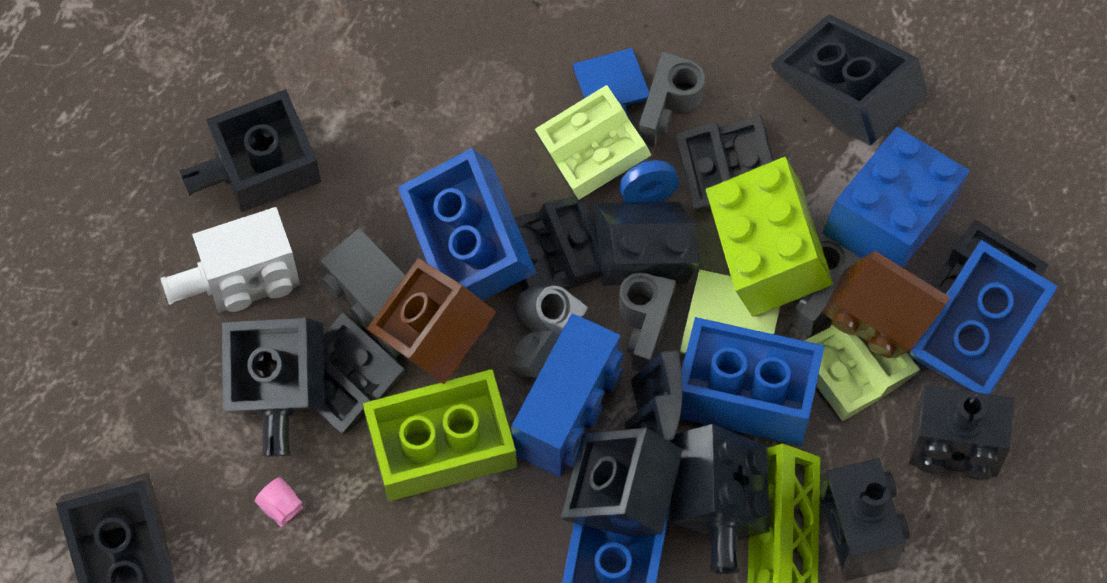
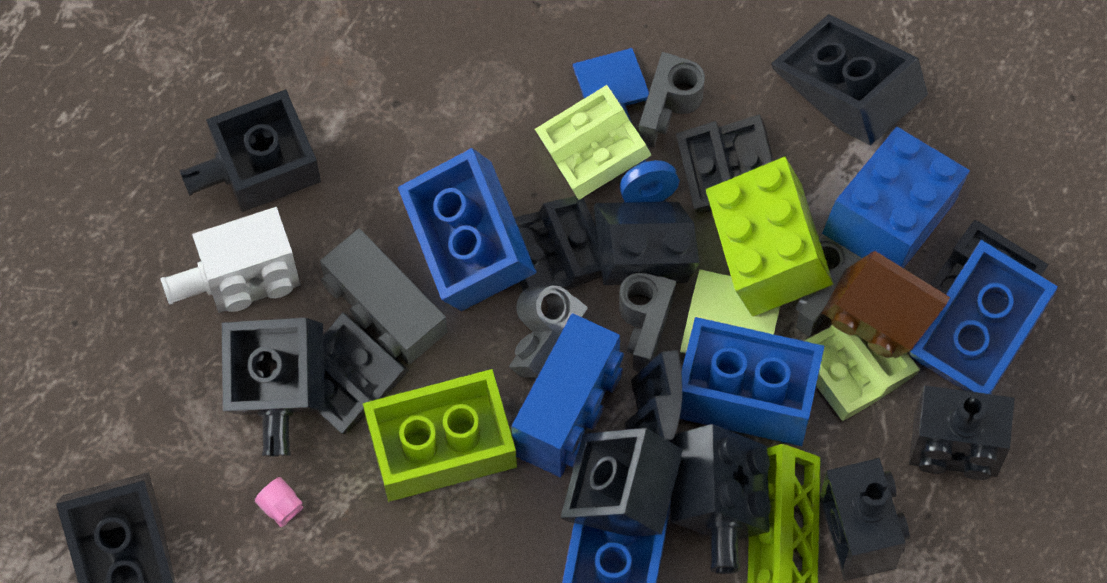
reddish brown slope [367,258,496,384] -> none

